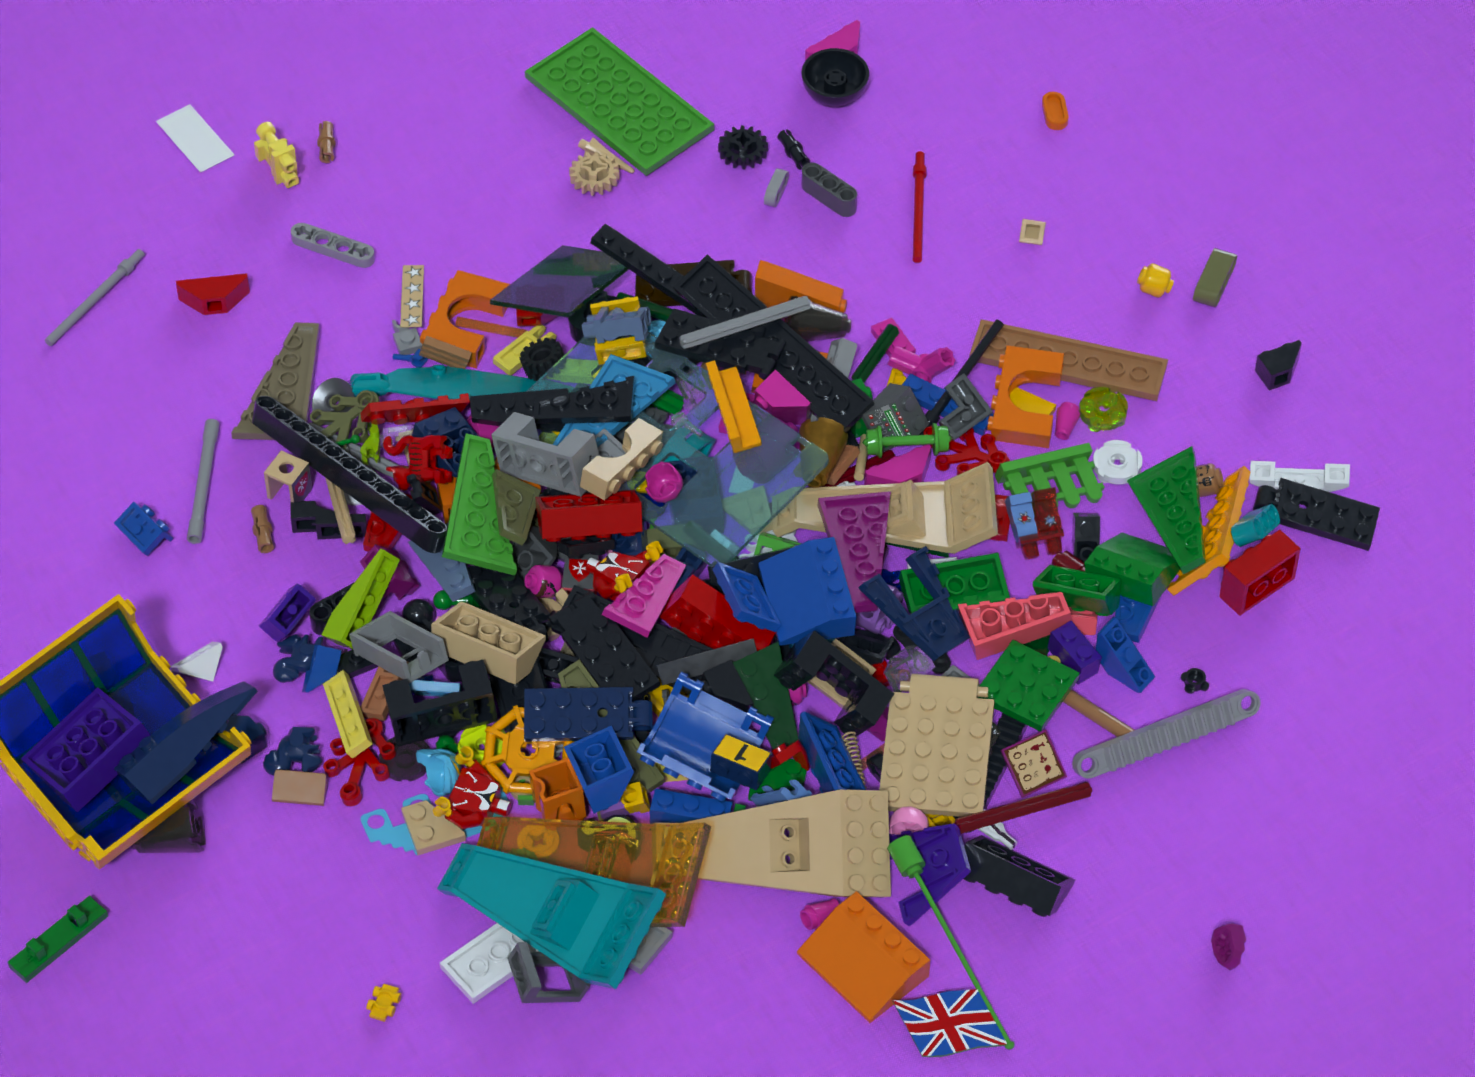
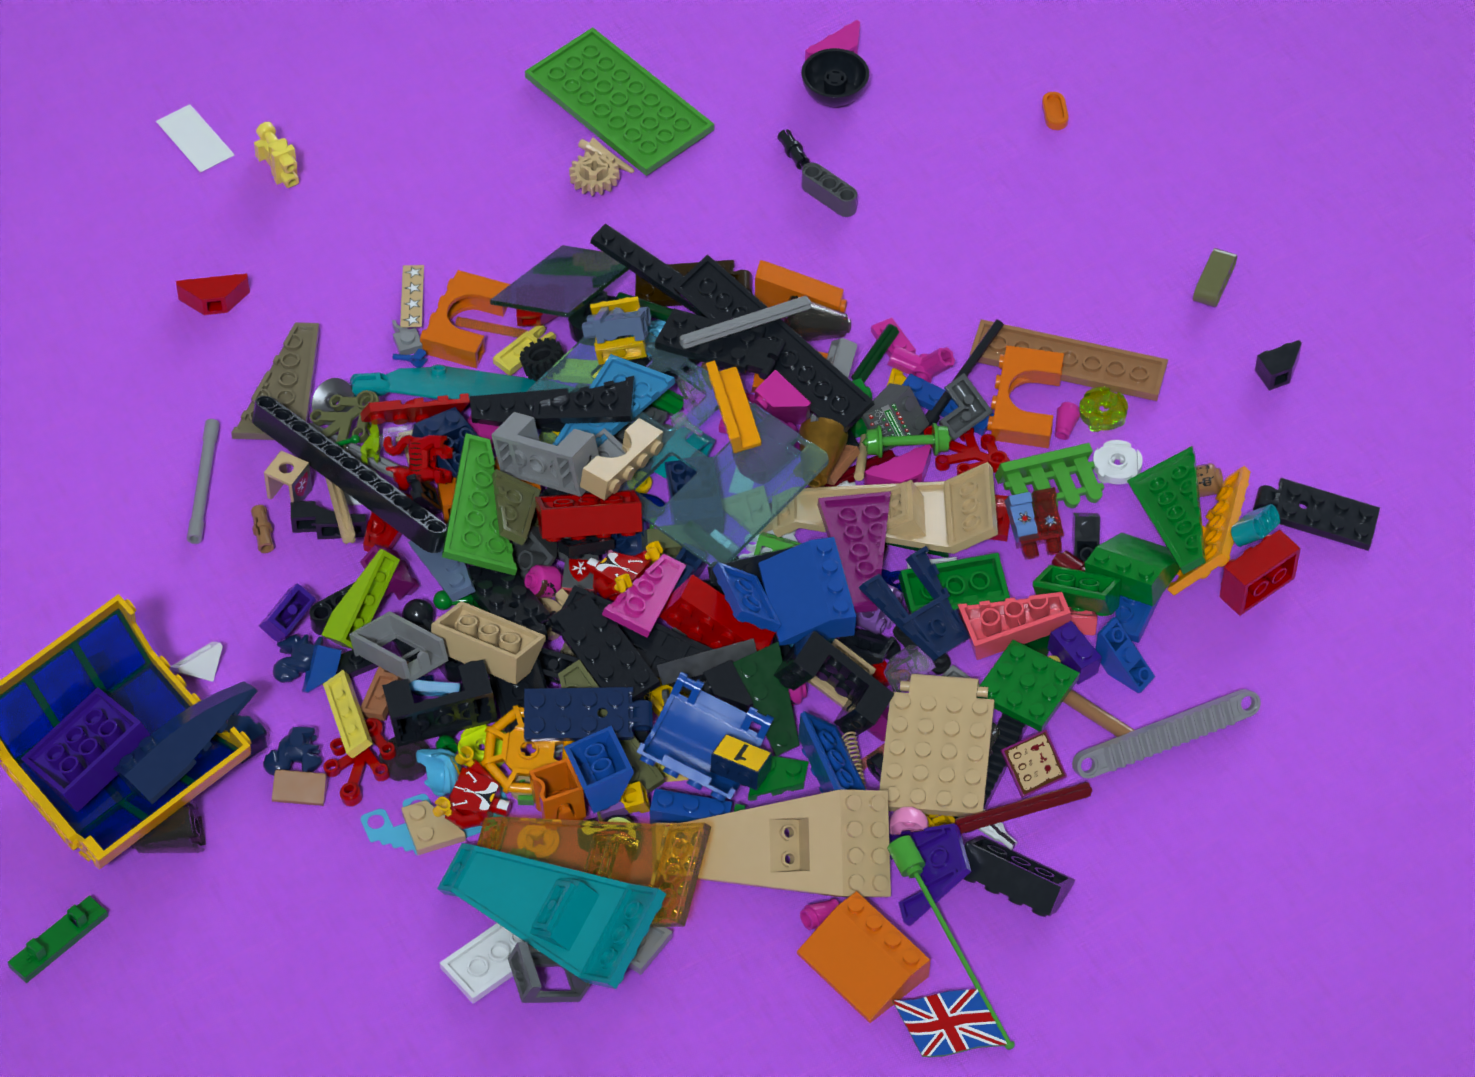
light grey bar [45,249,145,346] -> none
blue bracket [114,501,173,556] -> none
beam [290,223,375,268] -> none
medium nougat pin [317,121,336,163] -> none
yellow piece [366,984,402,1022] -> none
medium nougat tile [419,336,472,369] -> none
dark pink hair [645,462,683,503] -> none
black gear [718,125,768,169] -> none
medium blue hinge [750,780,812,807] -> none
light grey beam [764,168,789,208] -> none
red plate [771,739,809,771] -> none
red bar [913,151,927,263] -> none
yellow tile [1009,387,1056,415] -> none
tan slope [1019,219,1046,245] -> none
yellow head [1137,263,1174,298] -> none
black plate [1180,668,1209,694] -> none
magenta rock [1211,923,1247,970] -> none
white slope [1250,461,1350,492] -> none

